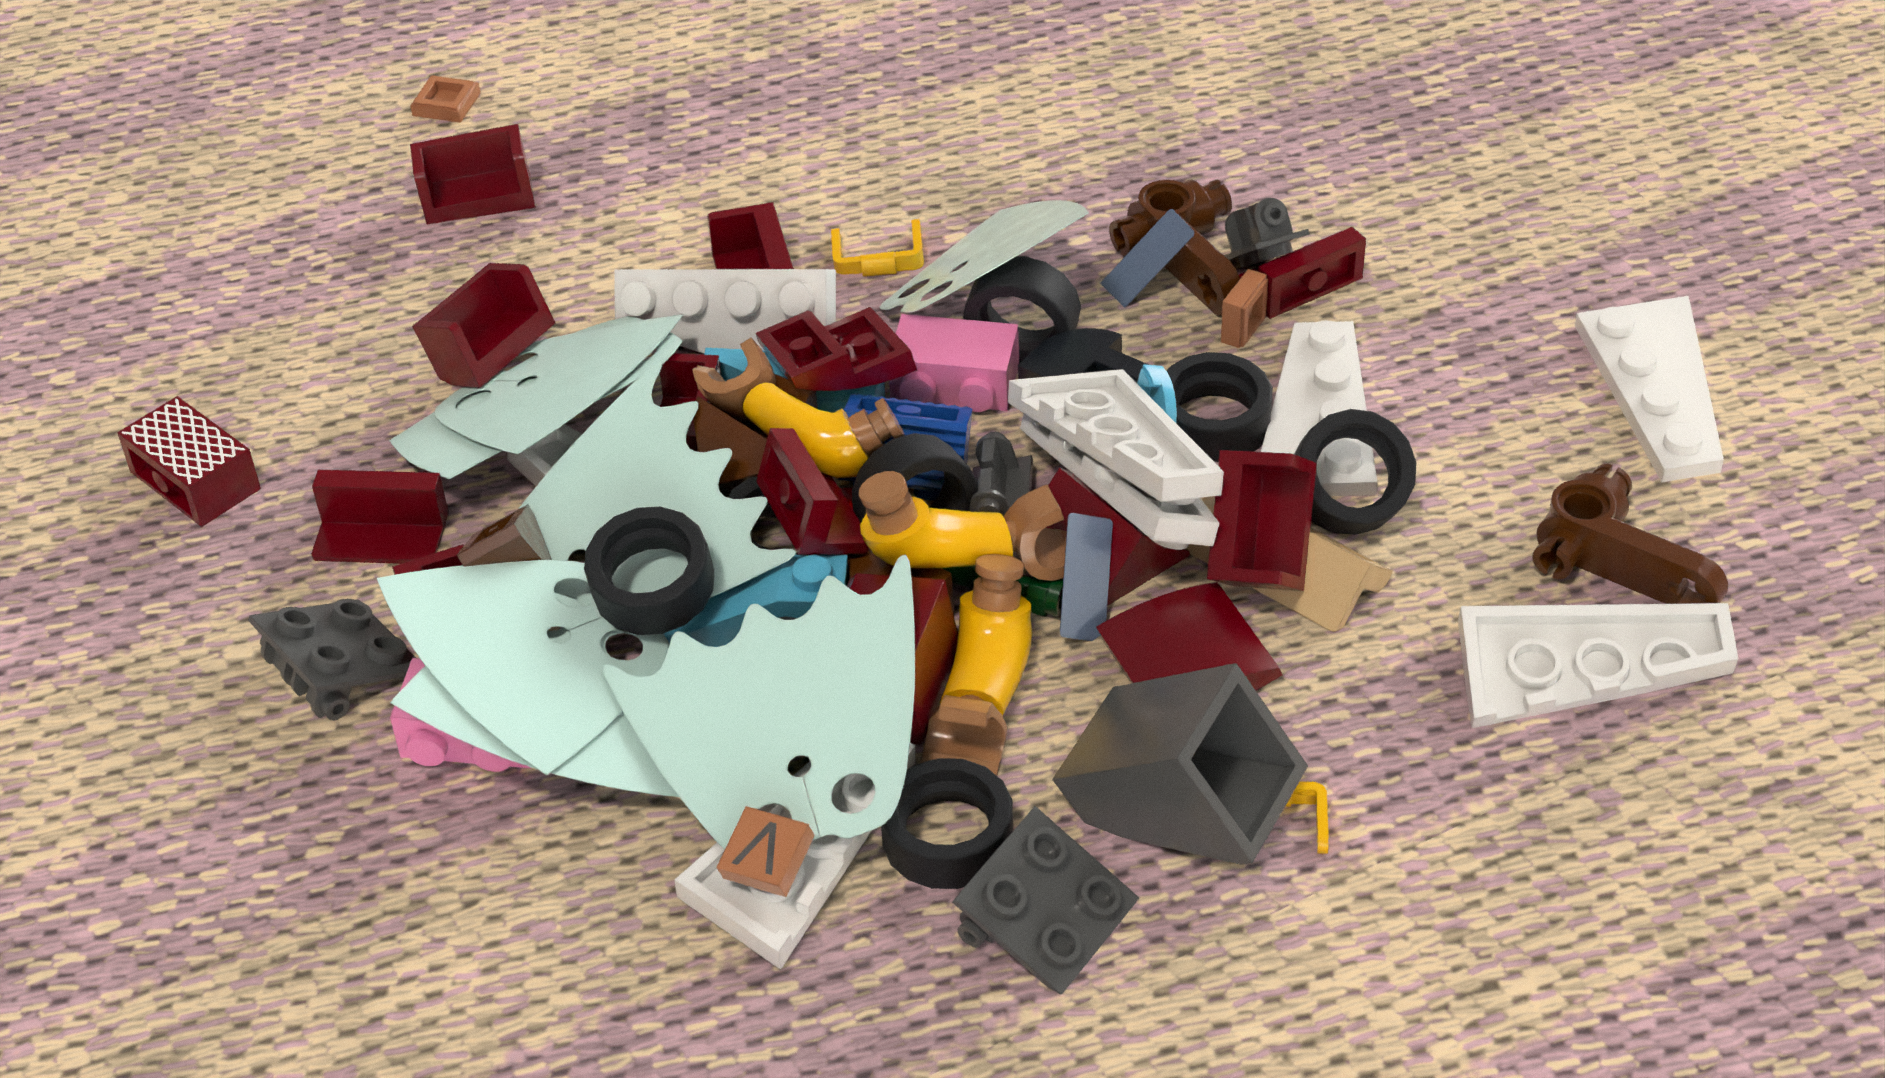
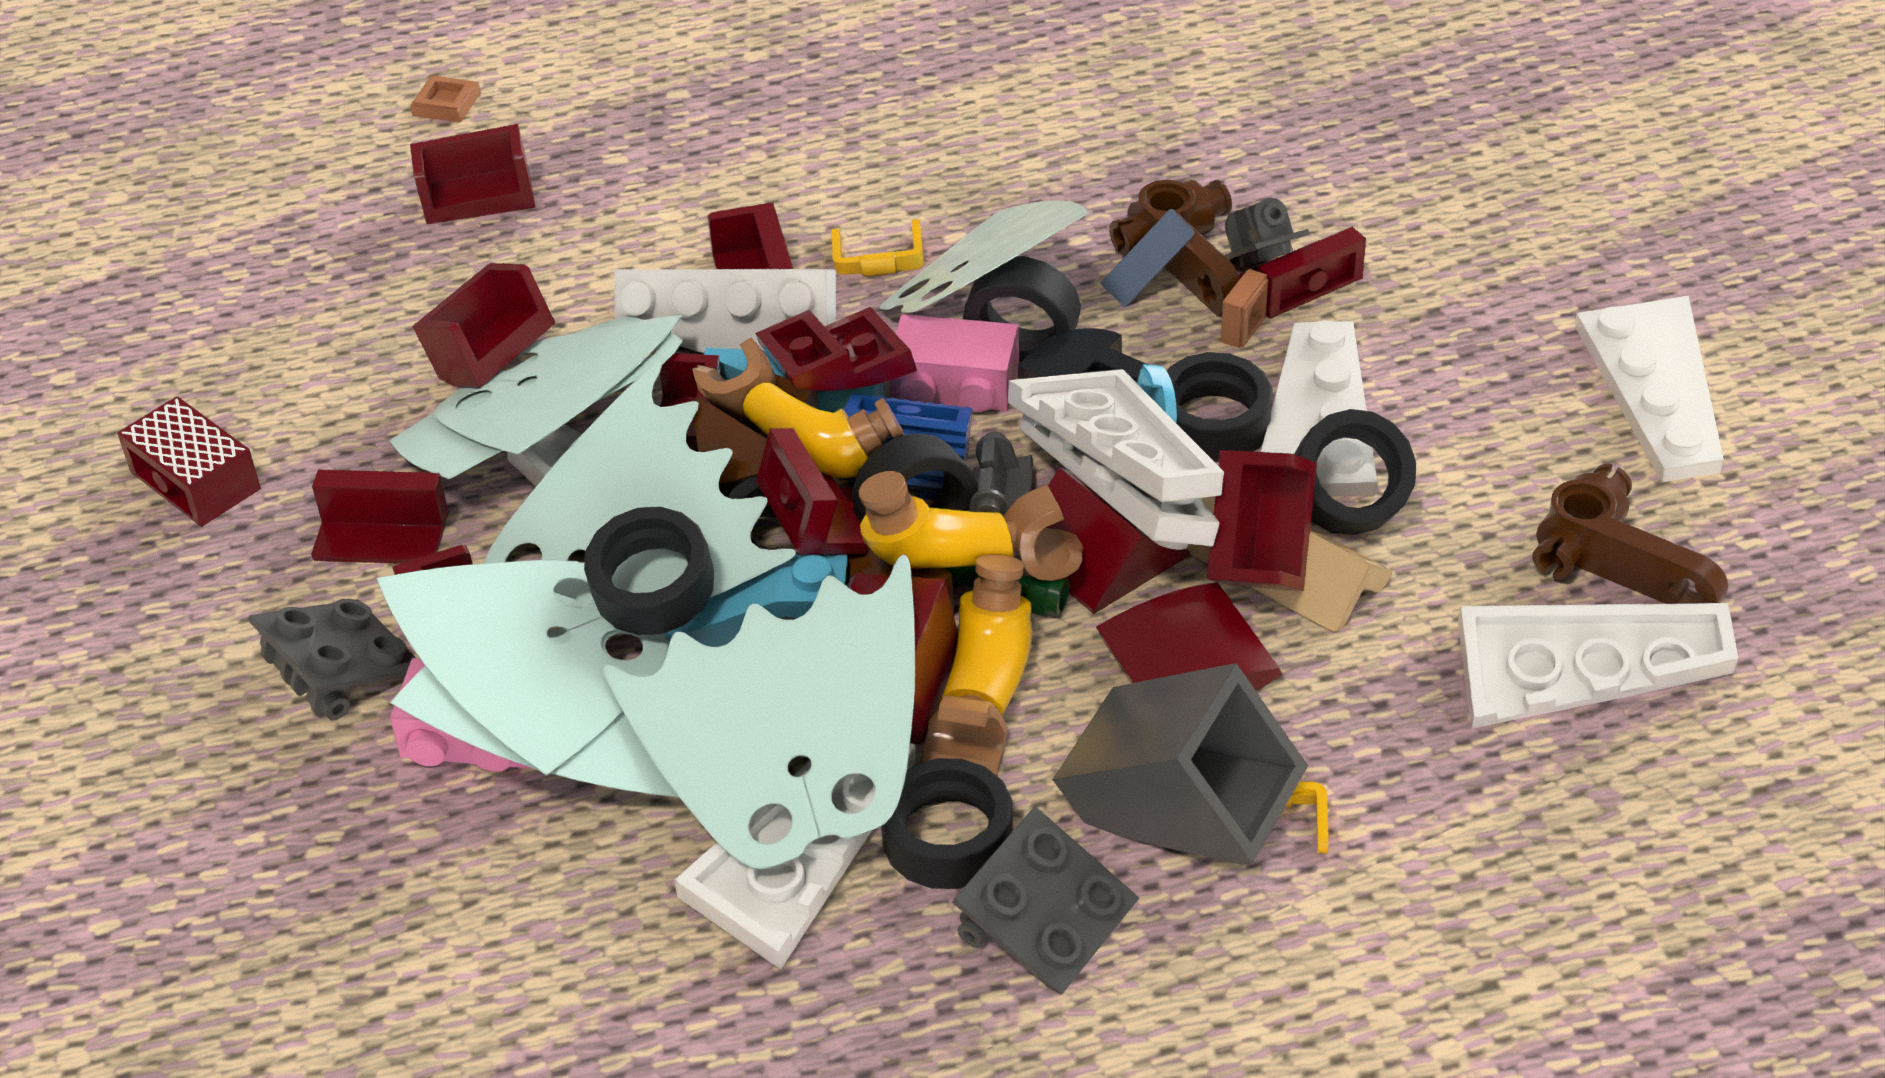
reddish brown slope [457,504,552,567] -> none
nougat tile [716,806,815,897] -> none
sand blue sticker [1060,513,1113,641] -> none

